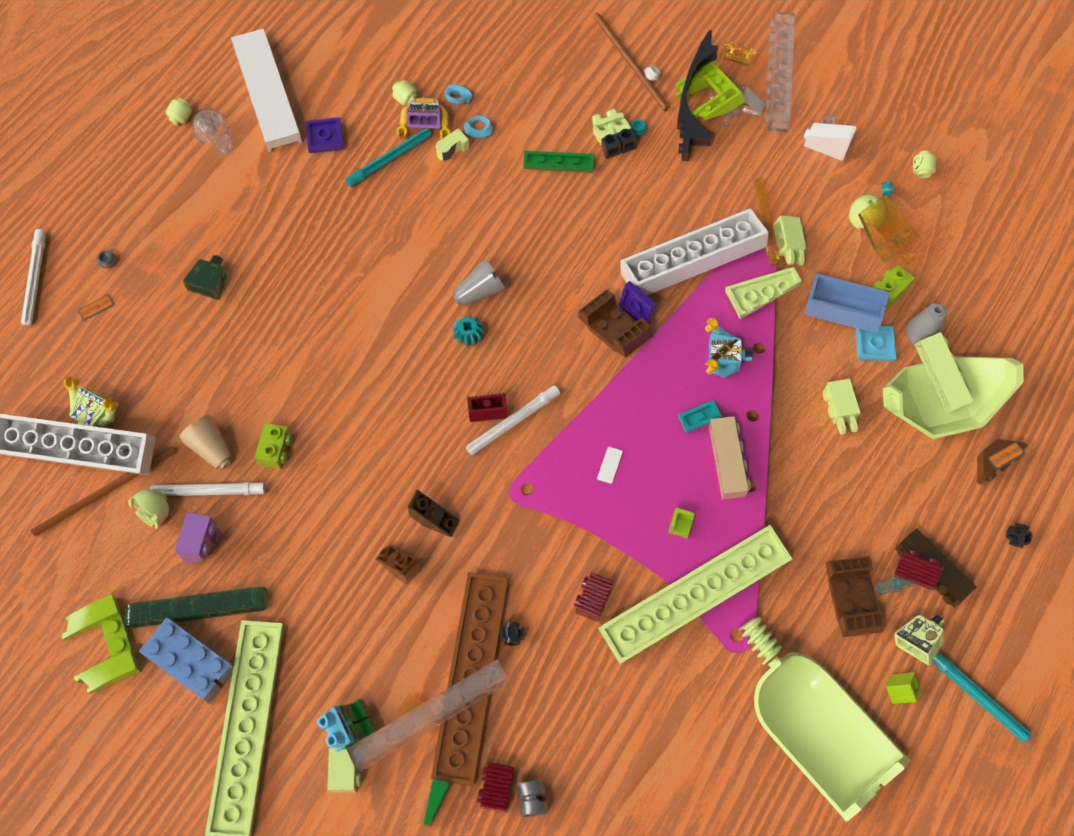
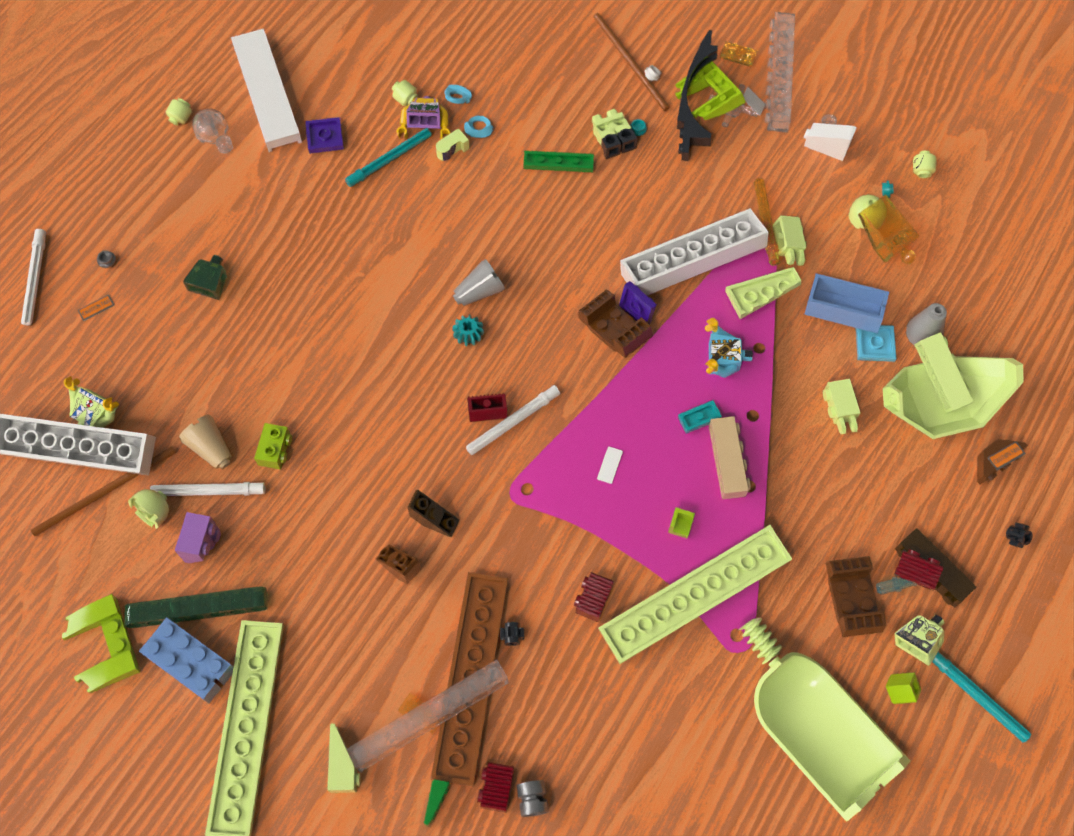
hips [317,698,380,752] -> none
lime brick [872,265,915,310] -> none

